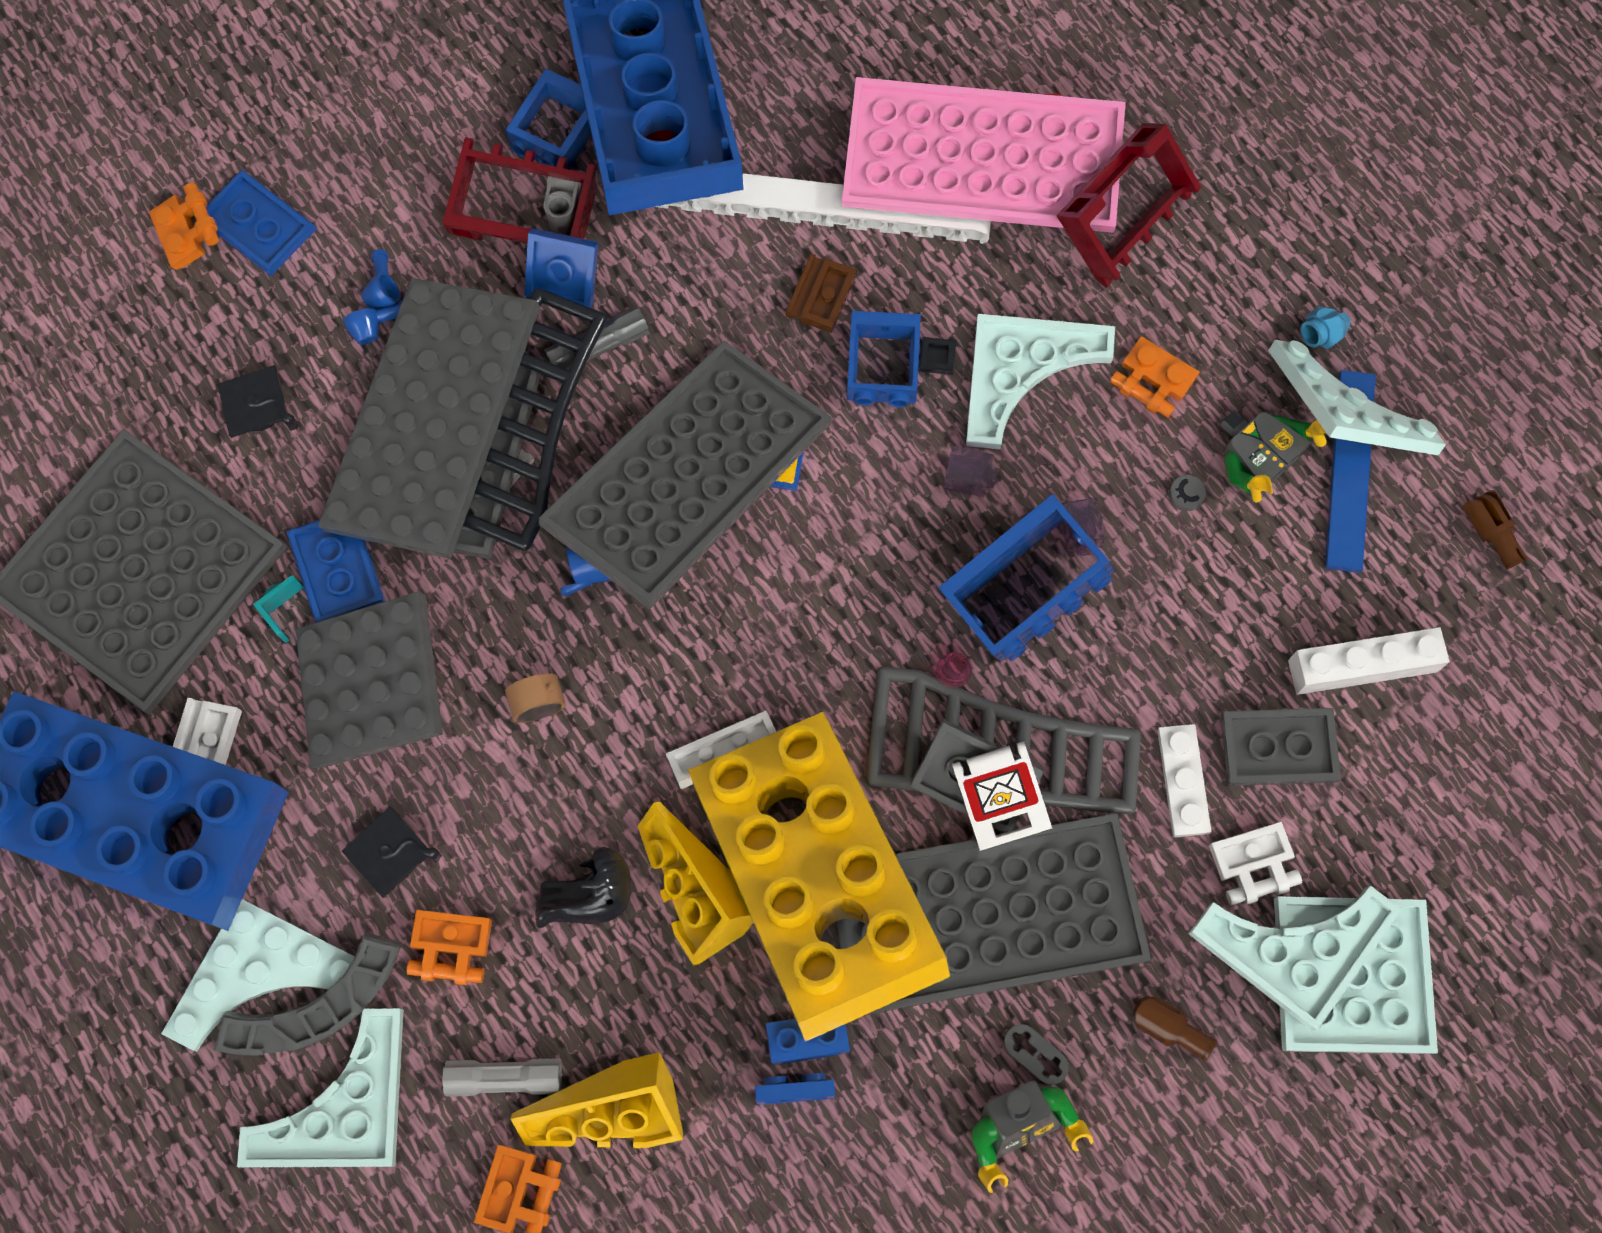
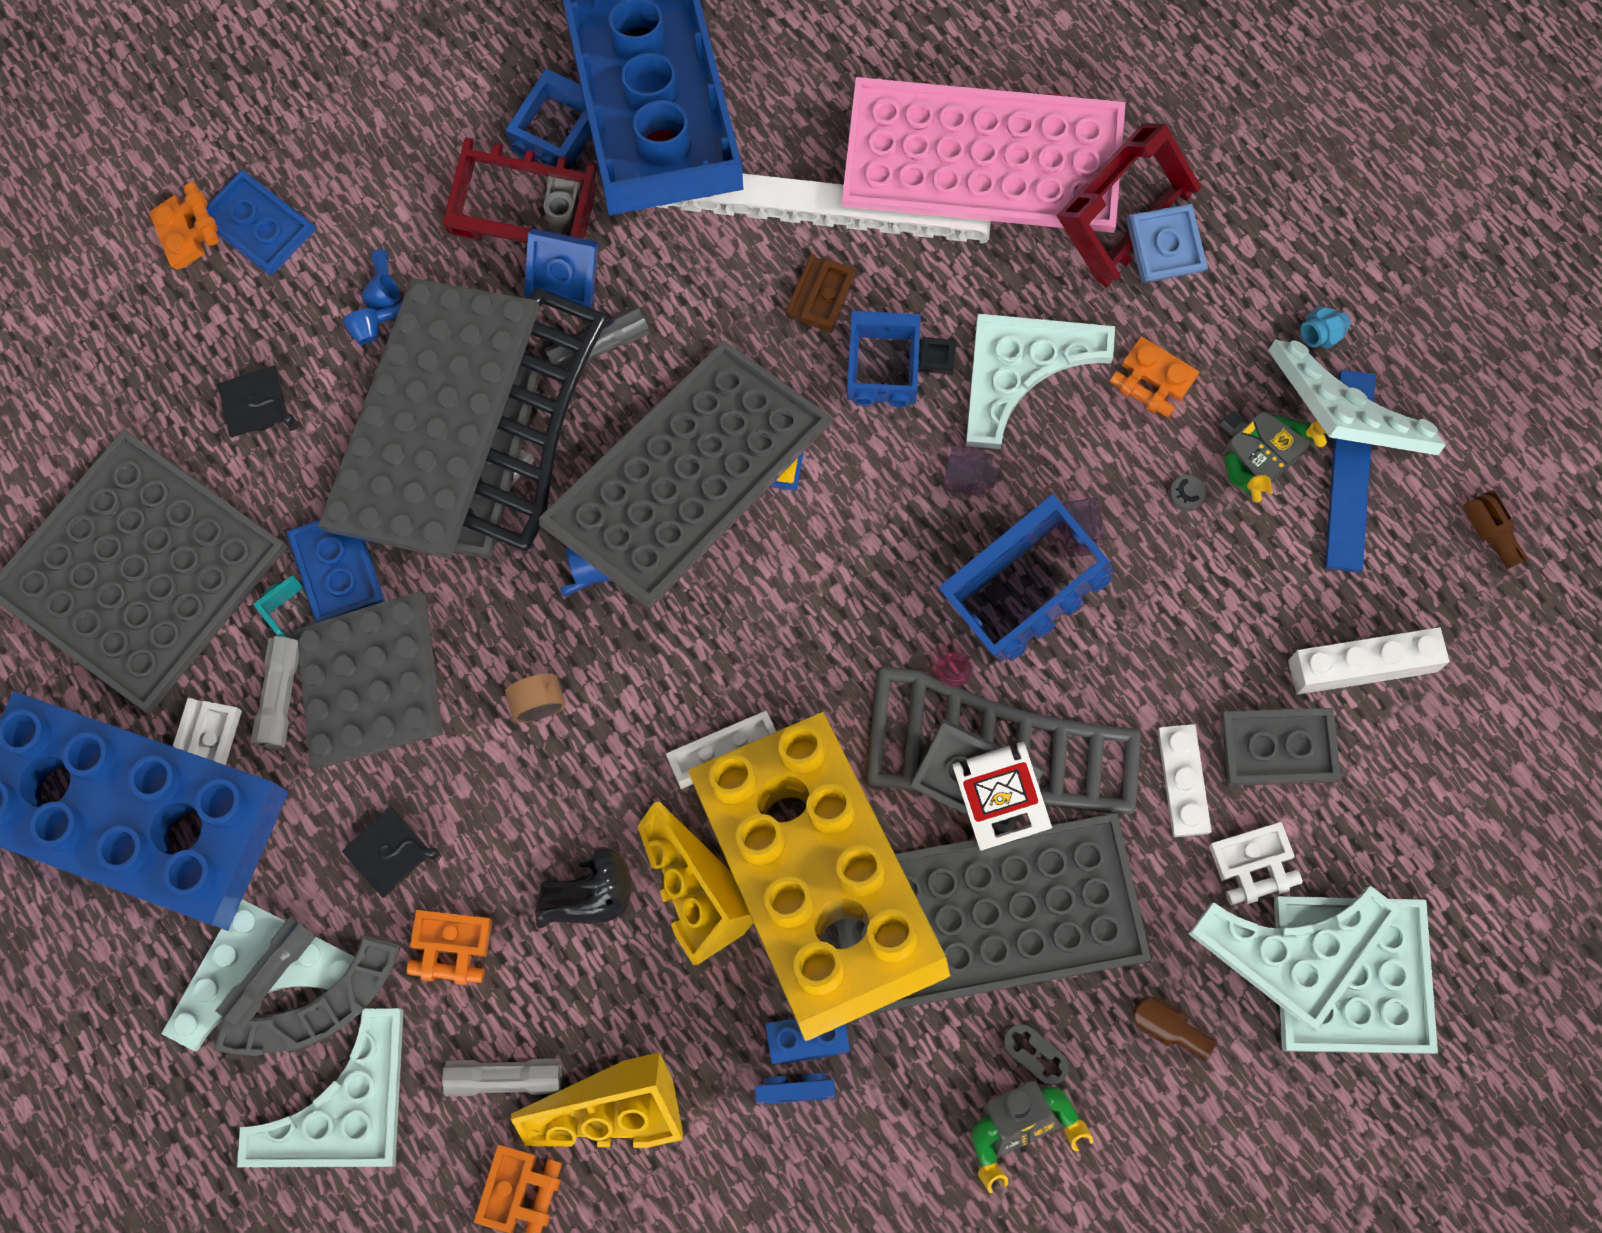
none -> dark grey axle [215,917,316,1031]
none -> light grey axle [251,636,300,749]
none -> medium blue tile [1126,204,1208,284]

